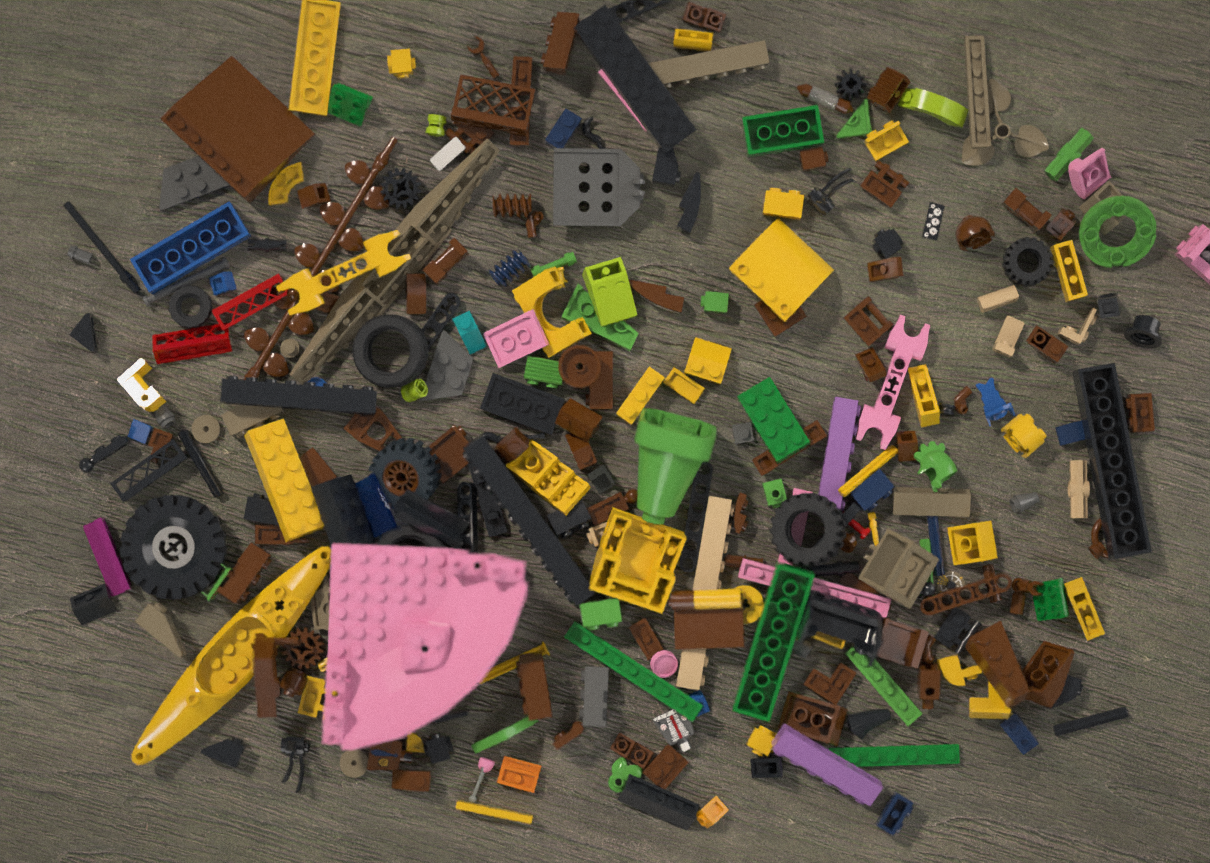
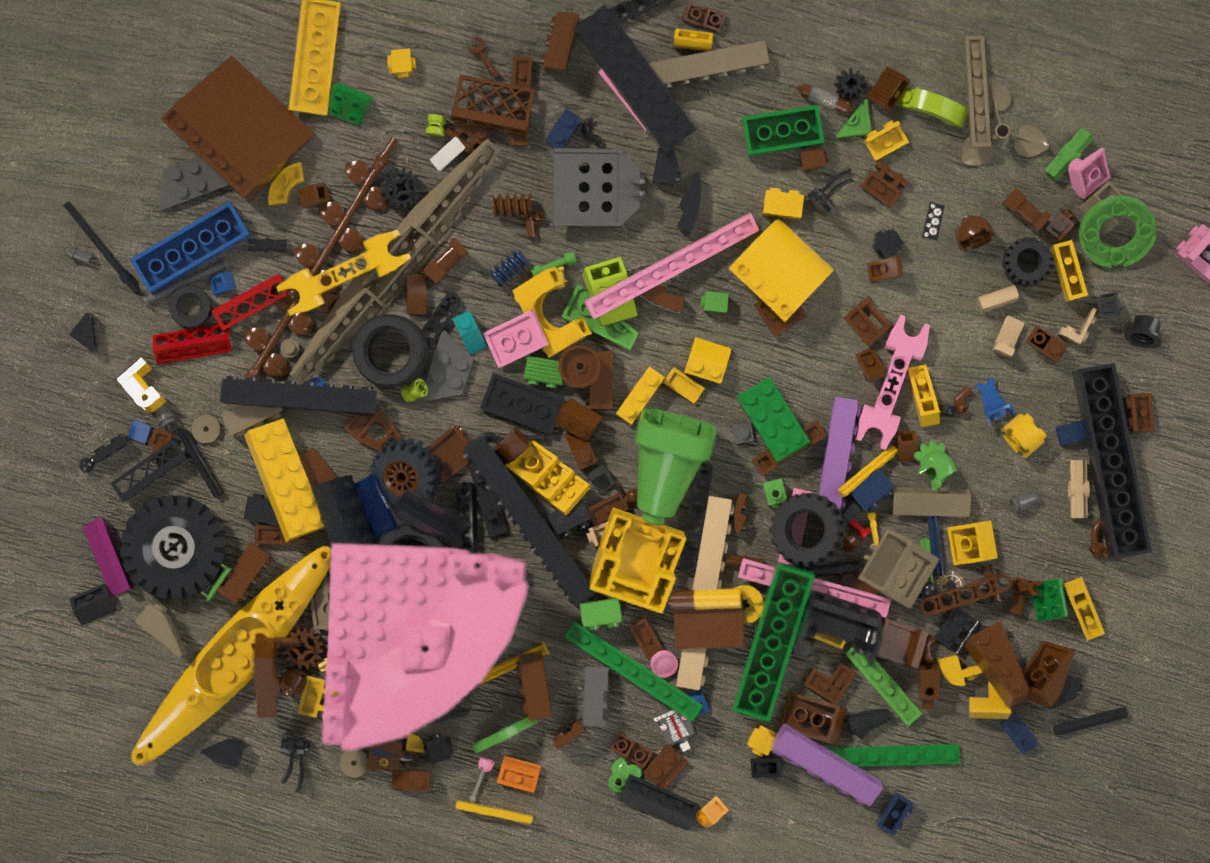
none -> bright pink plate [584,213,759,319]

